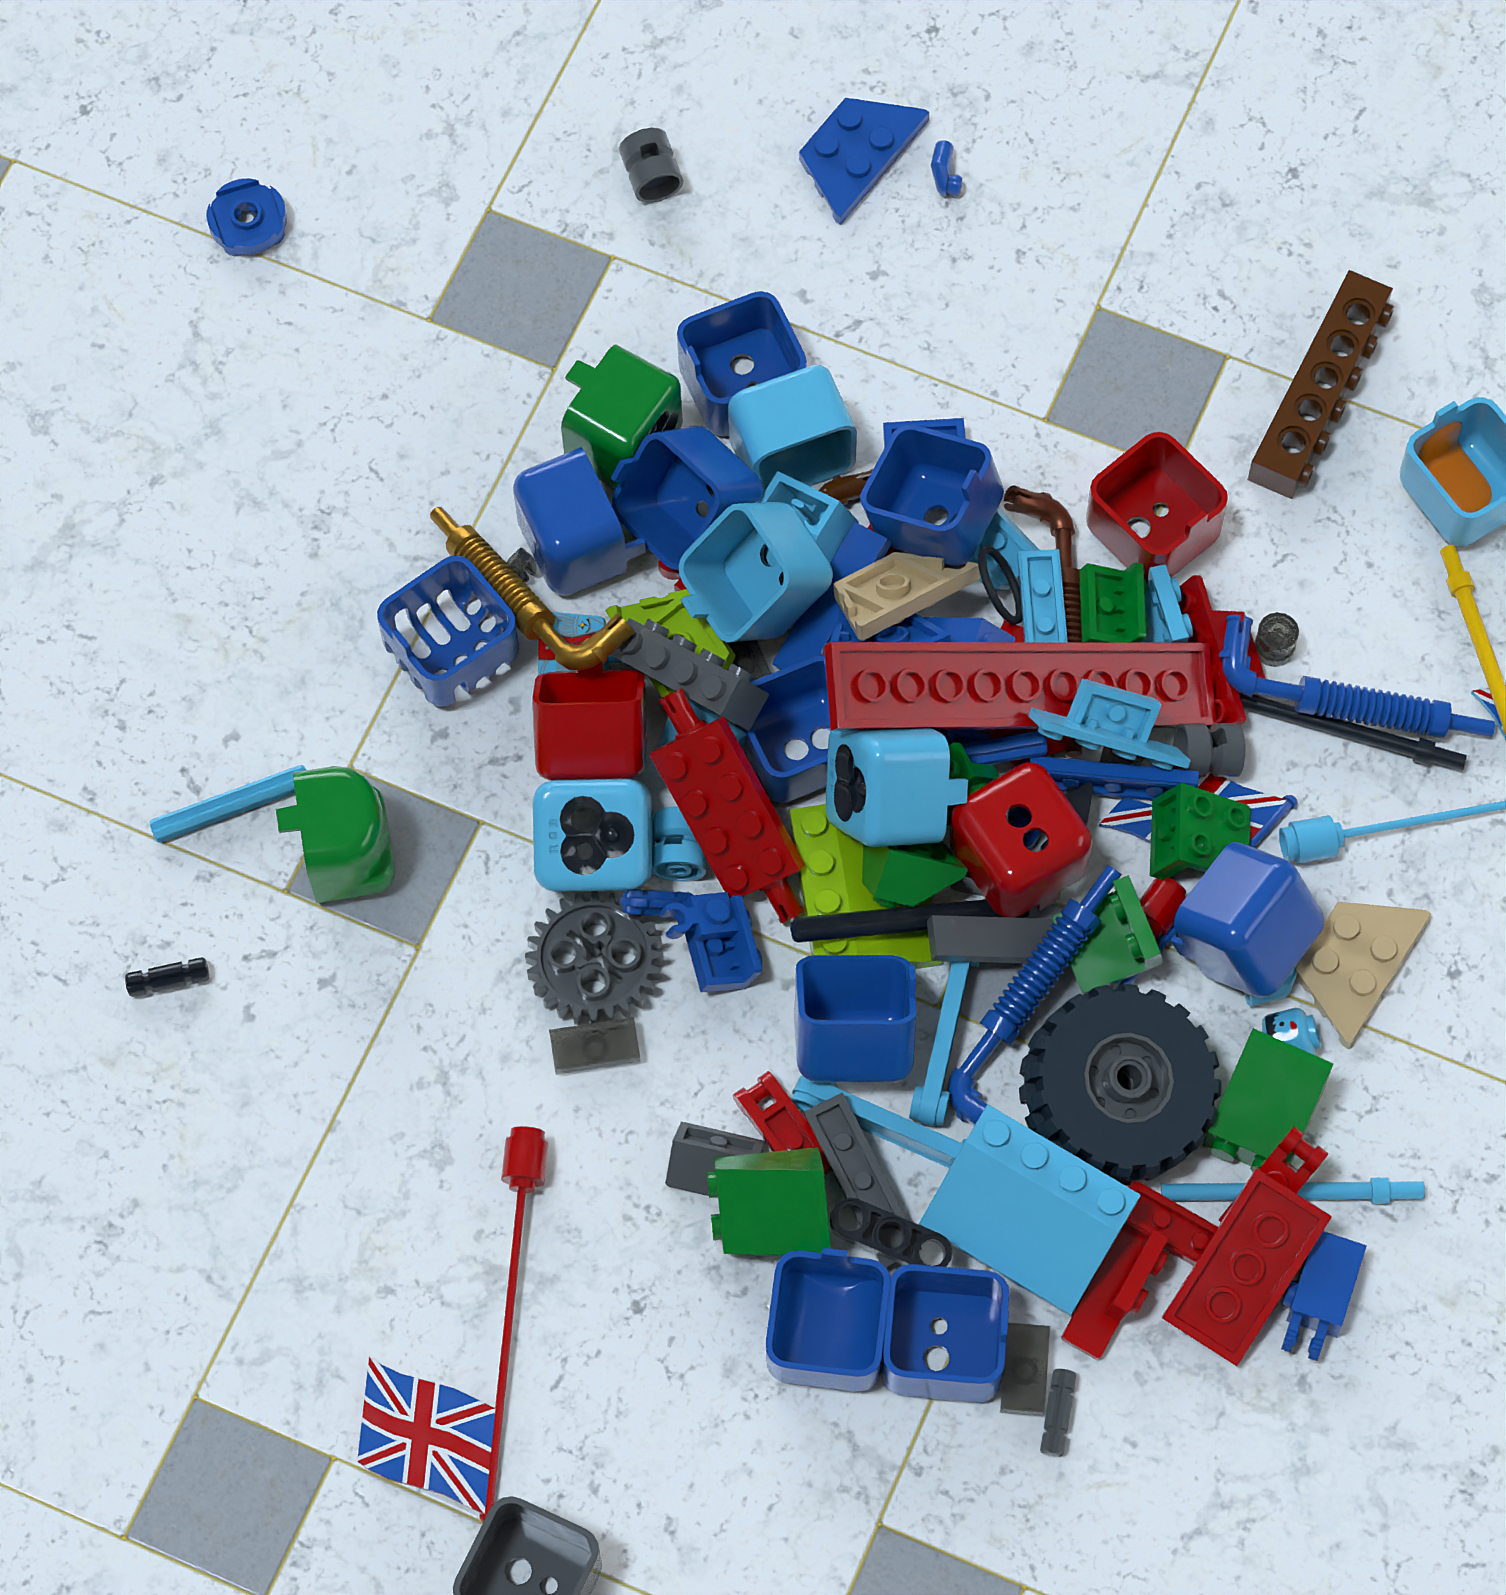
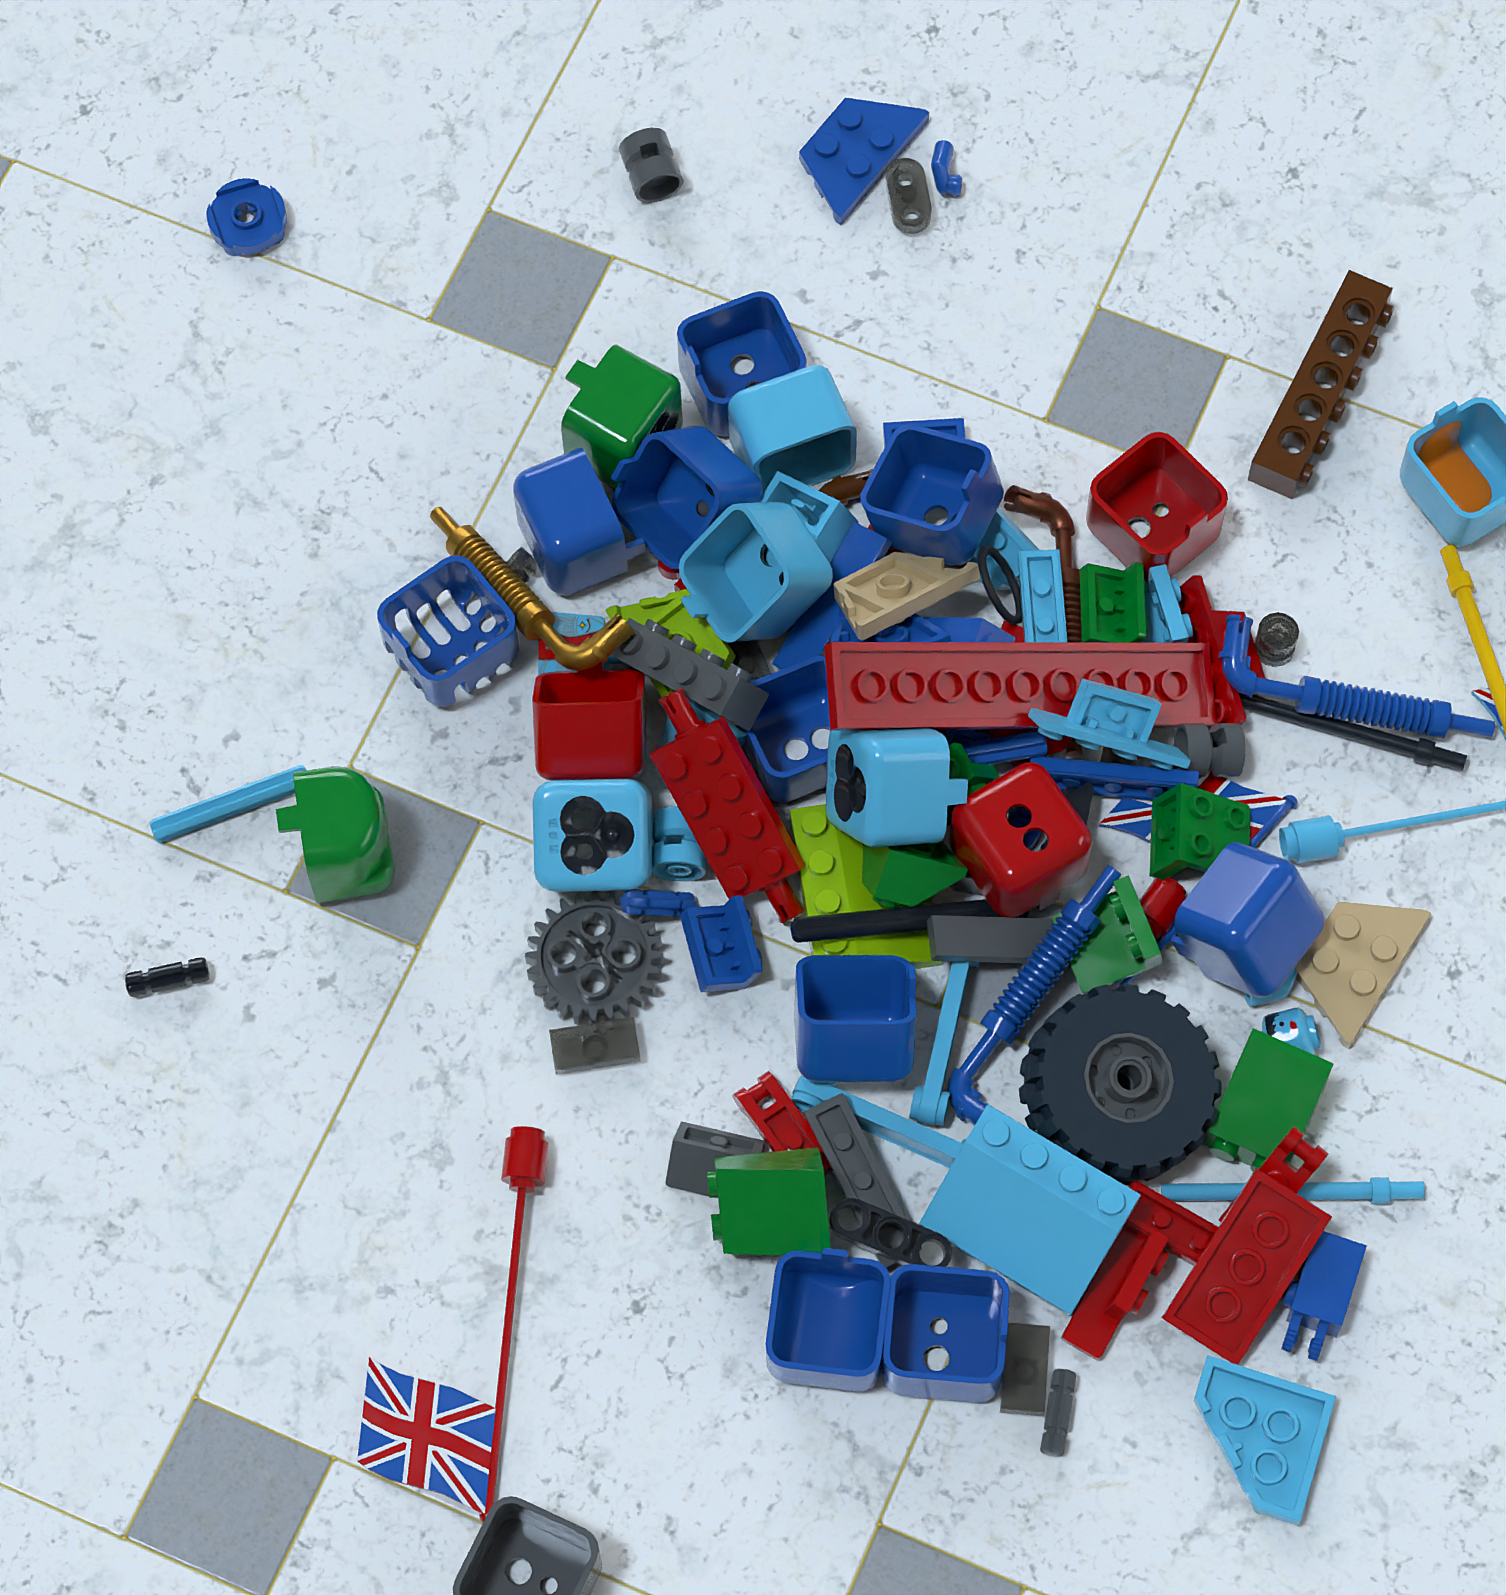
blue plate [660,892,739,941] -> none
none -> clear smoke plate [885,158,932,234]
none -> medium azure plate [1193,1355,1336,1526]

